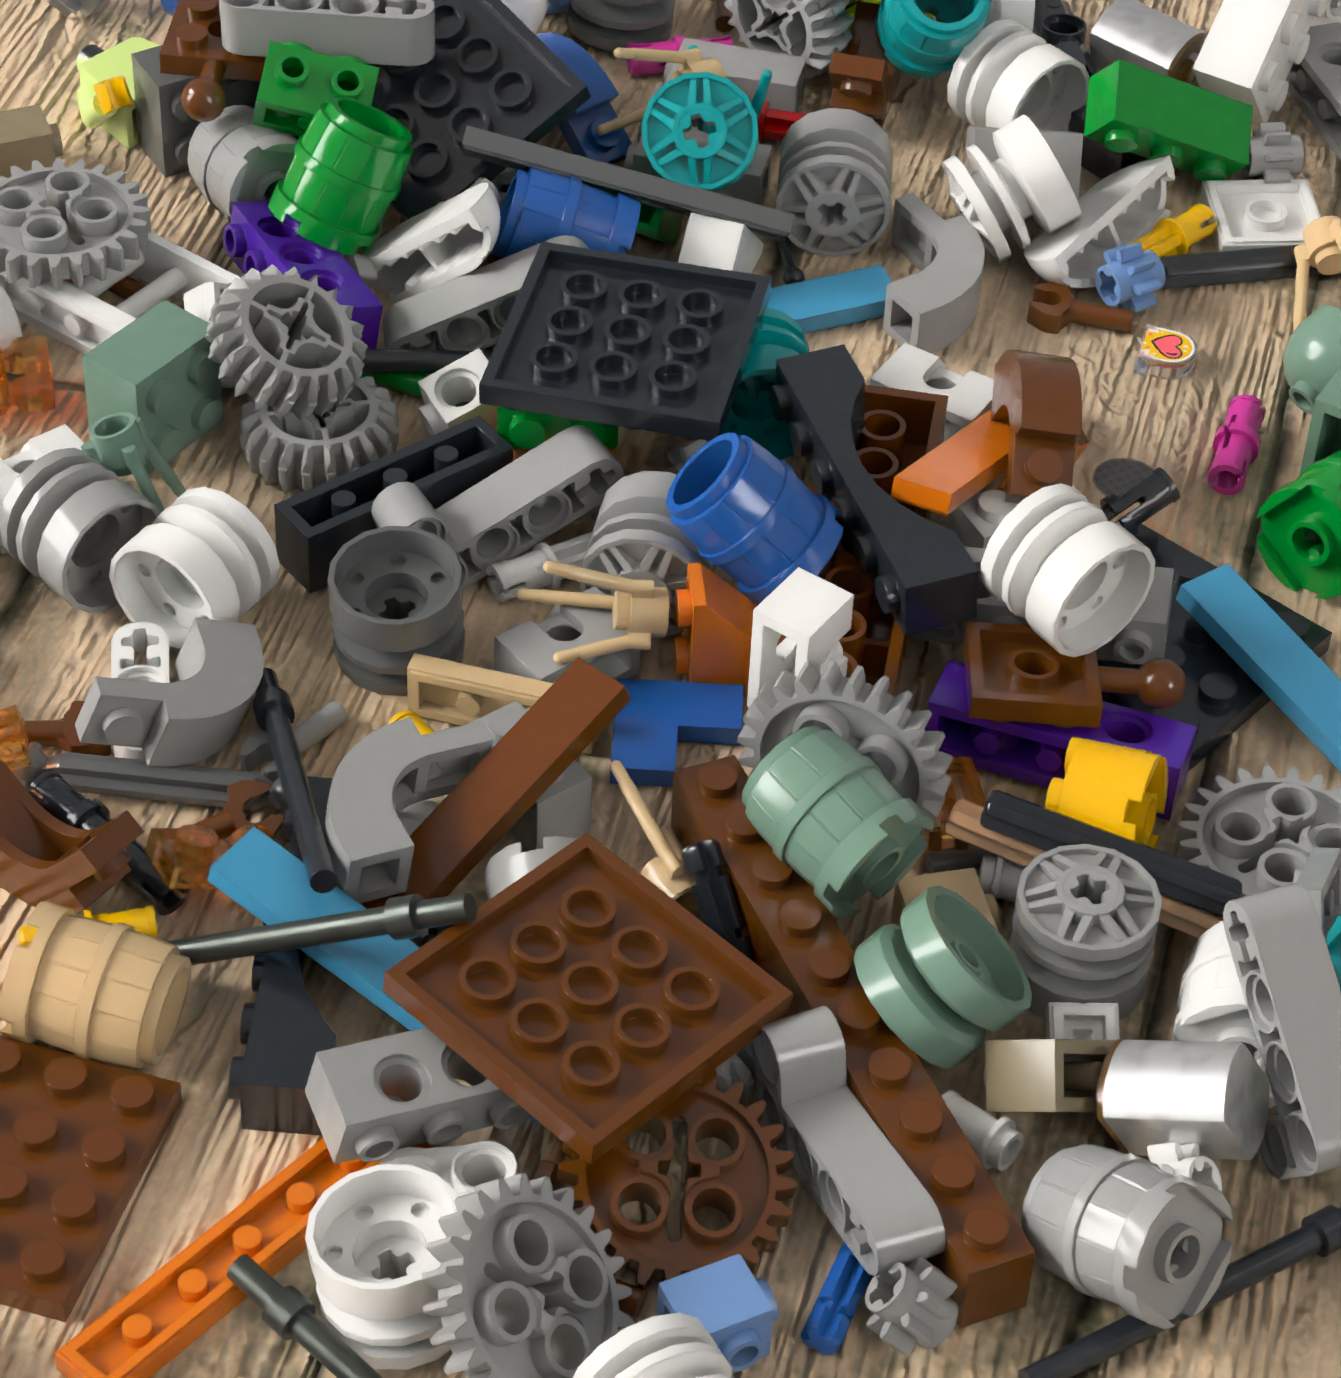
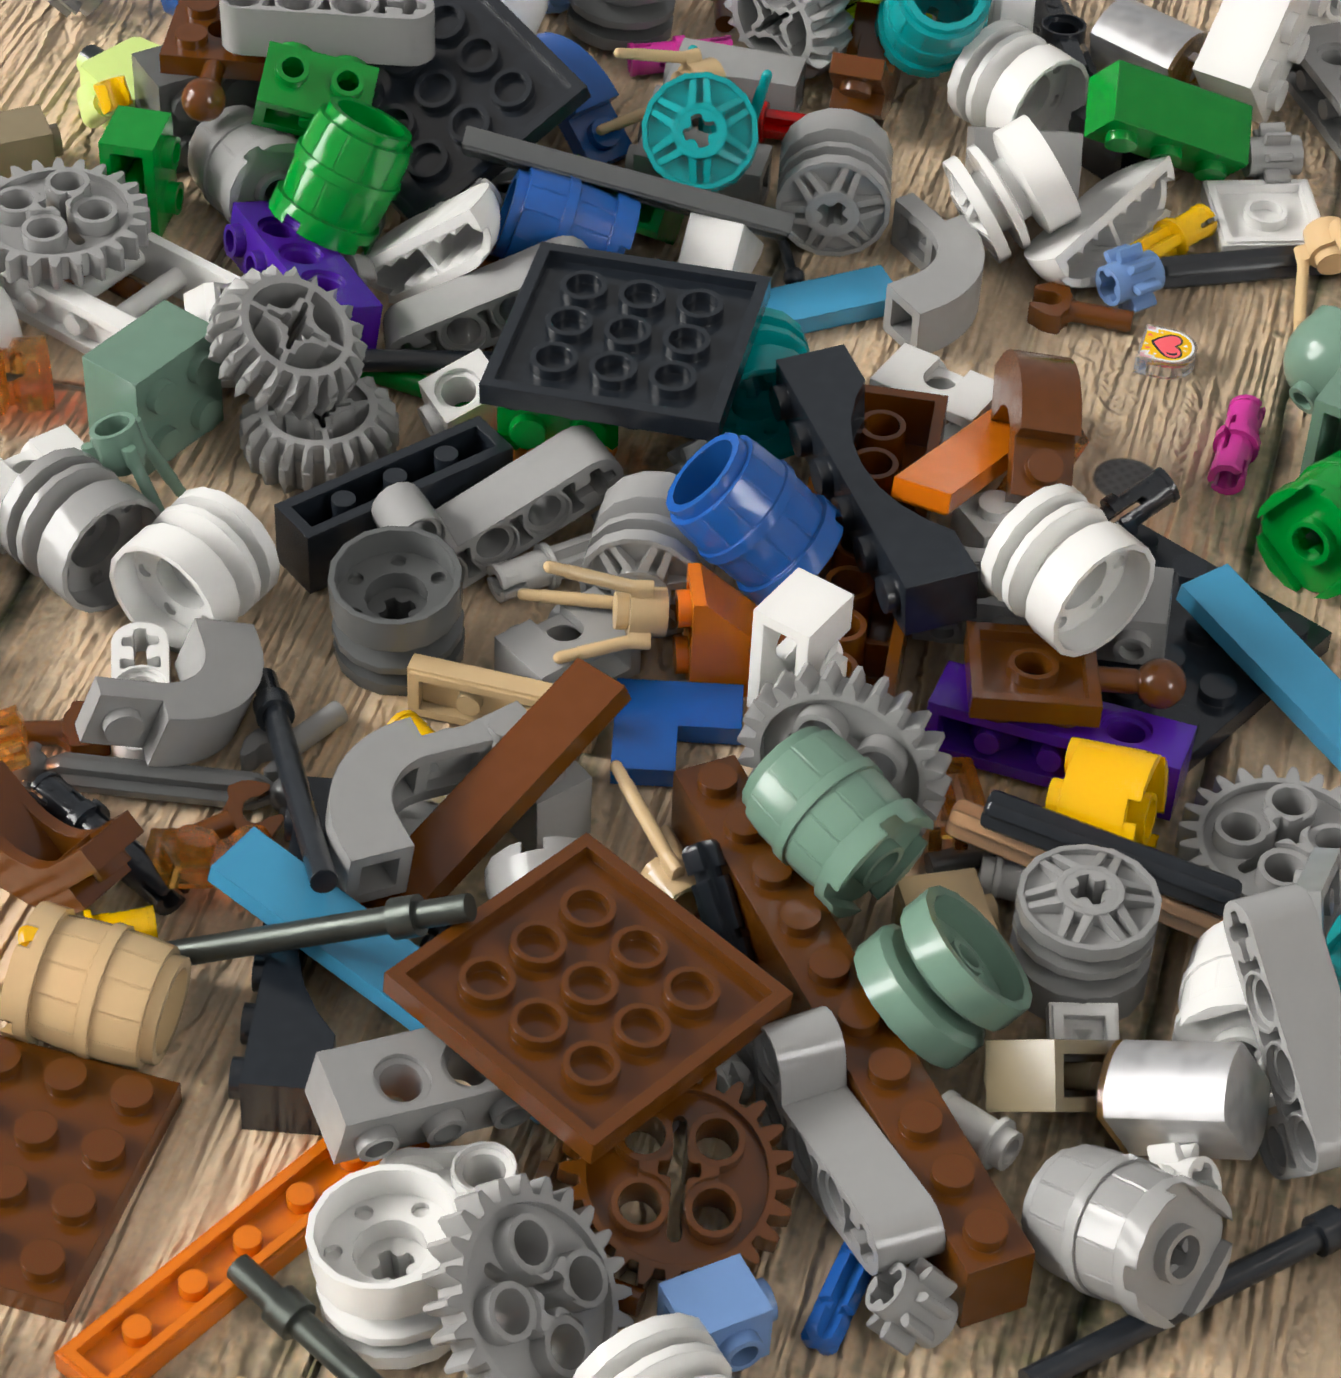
none -> green brick [98,105,184,237]

